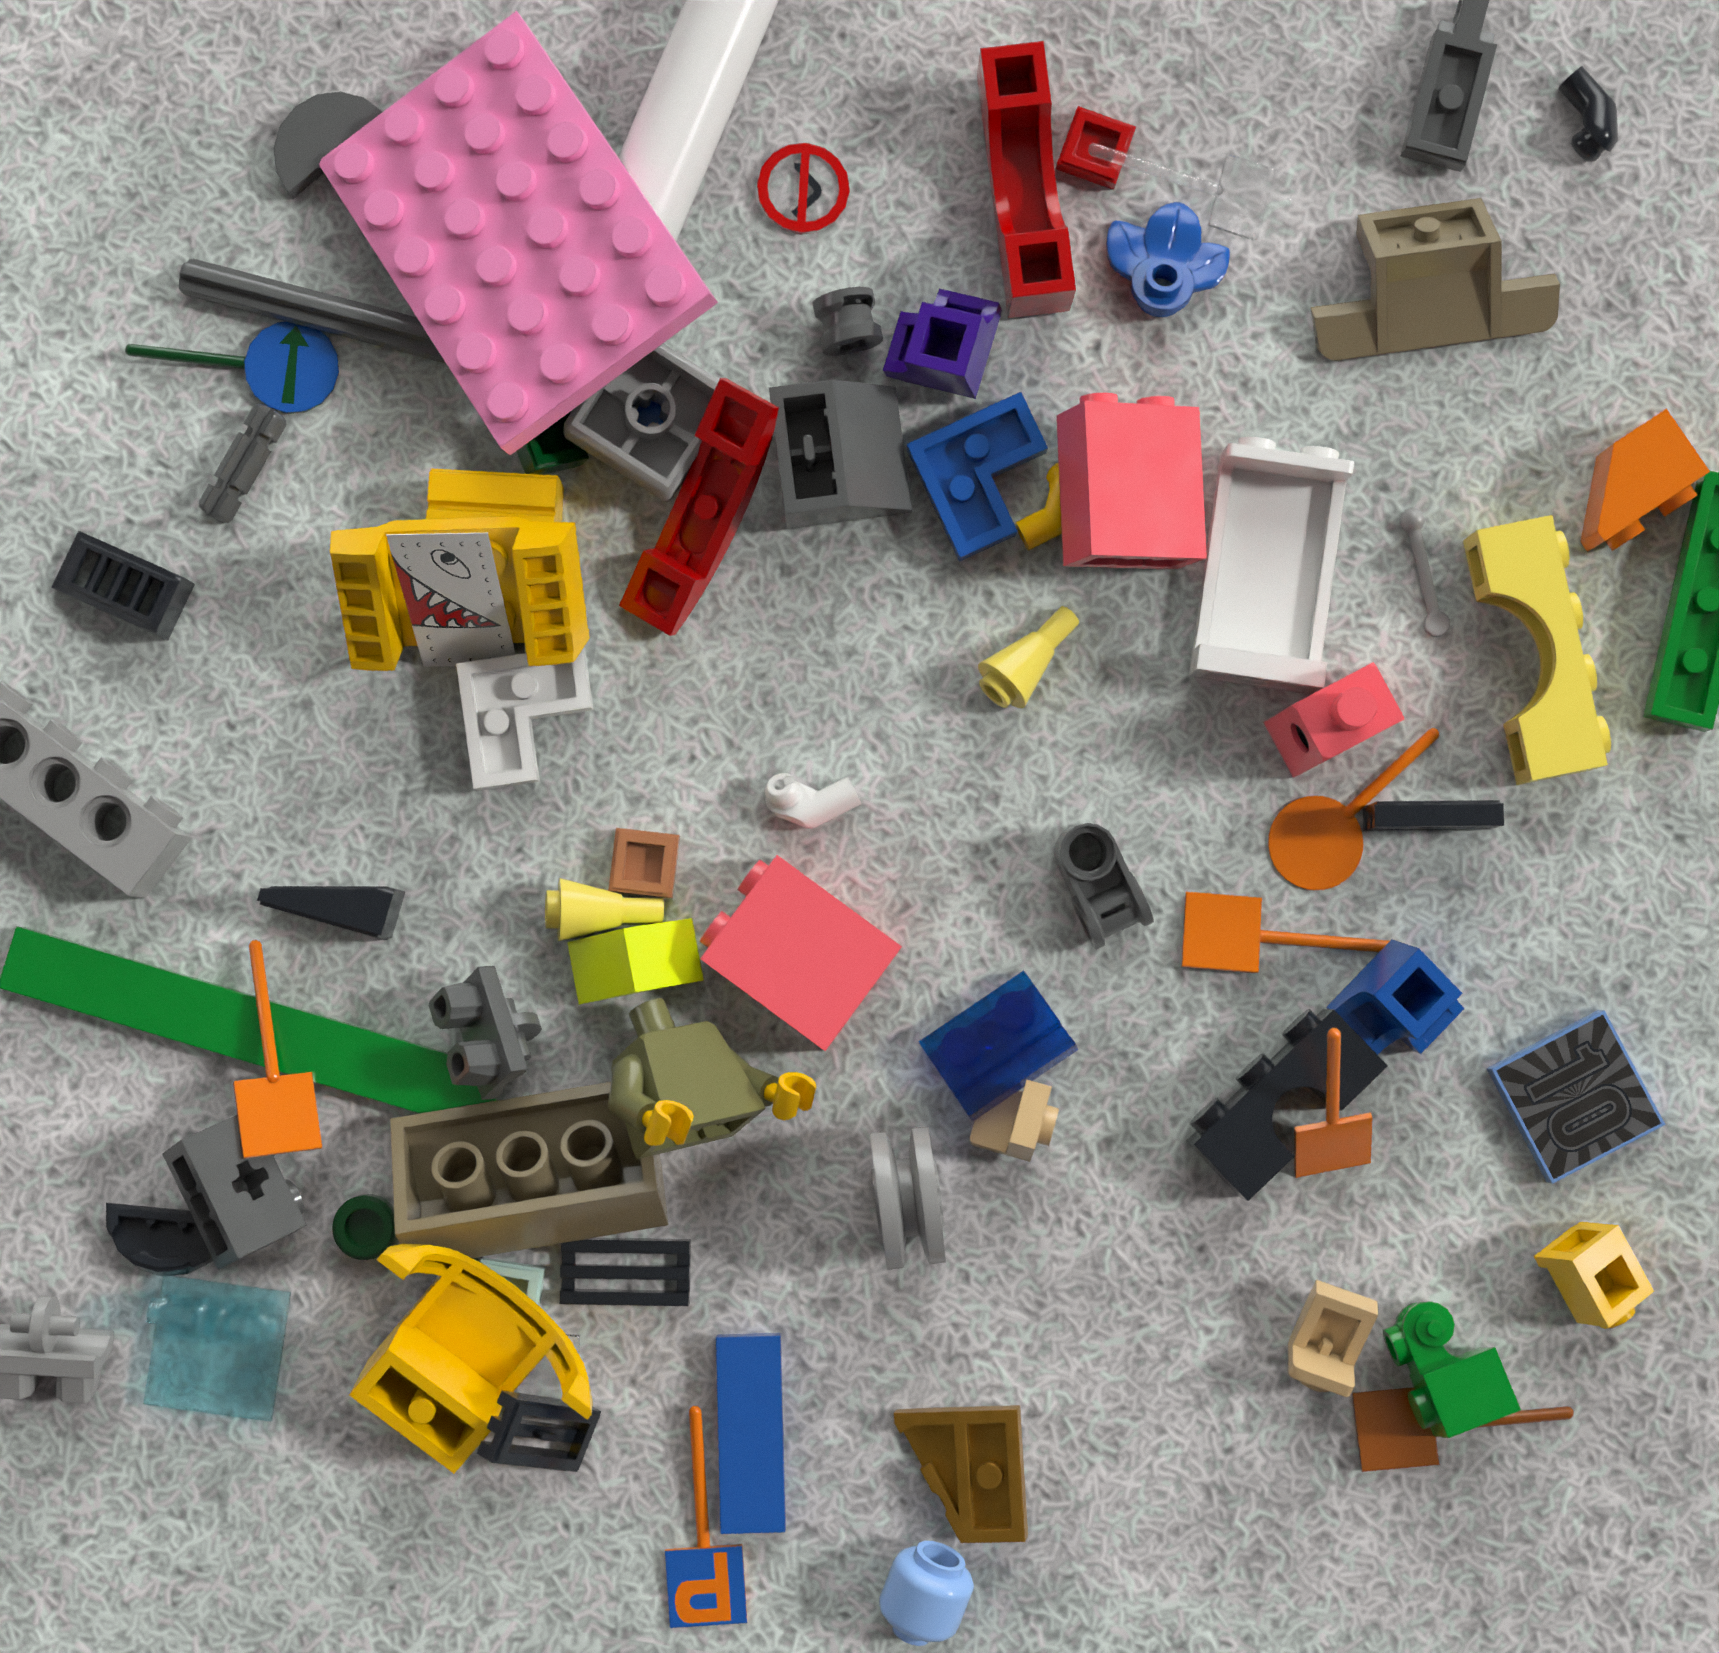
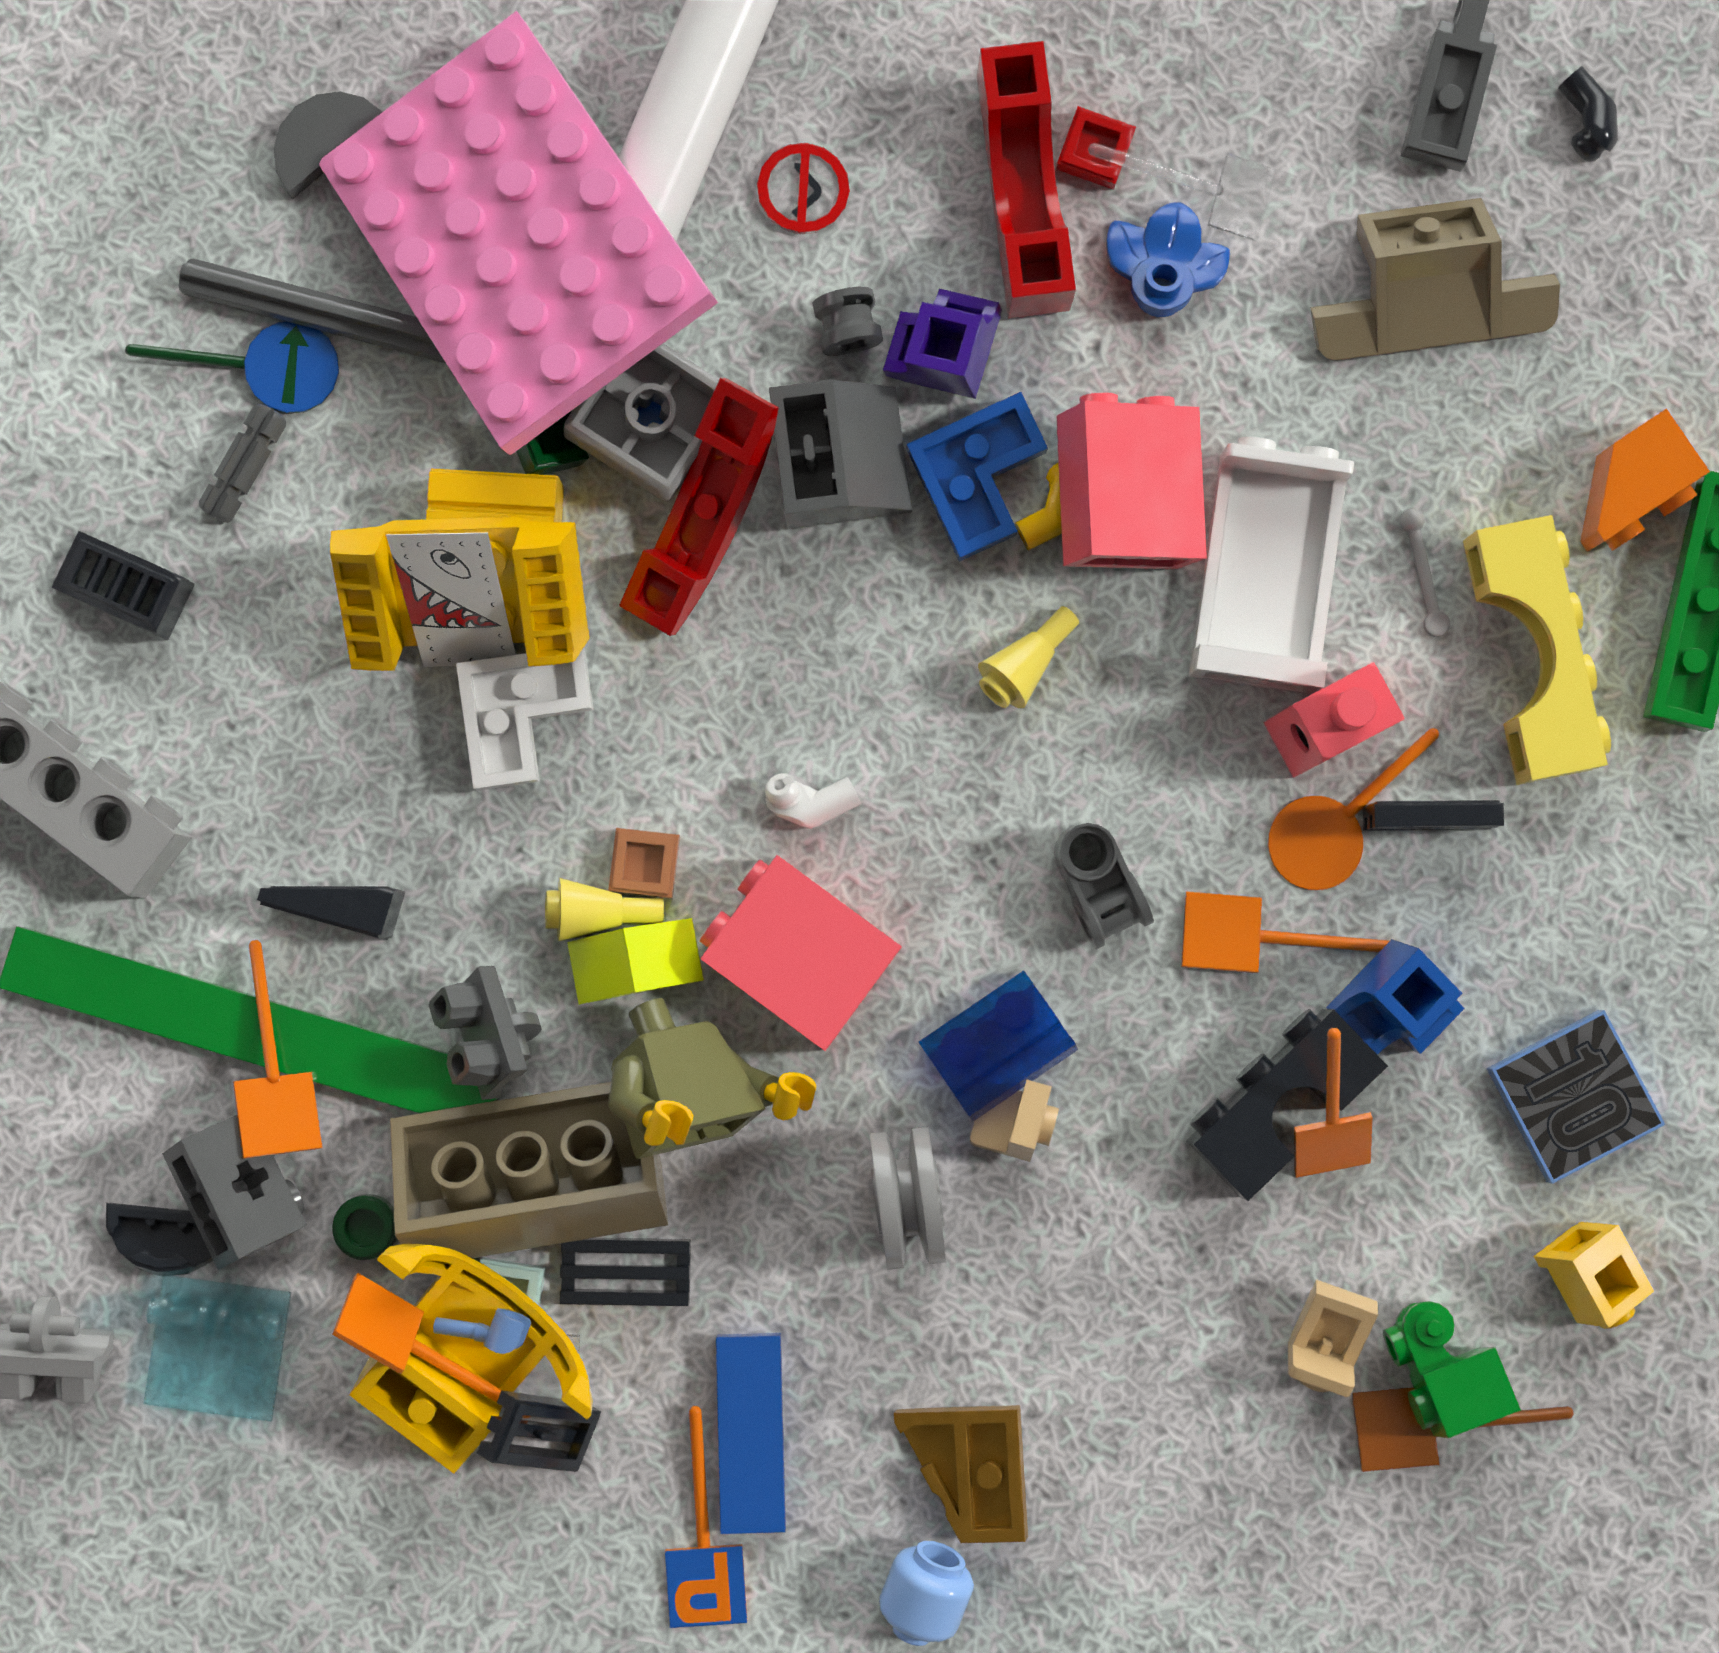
none -> orange piece [332,1273,531,1419]
none -> medium blue hand [433,1308,531,1354]

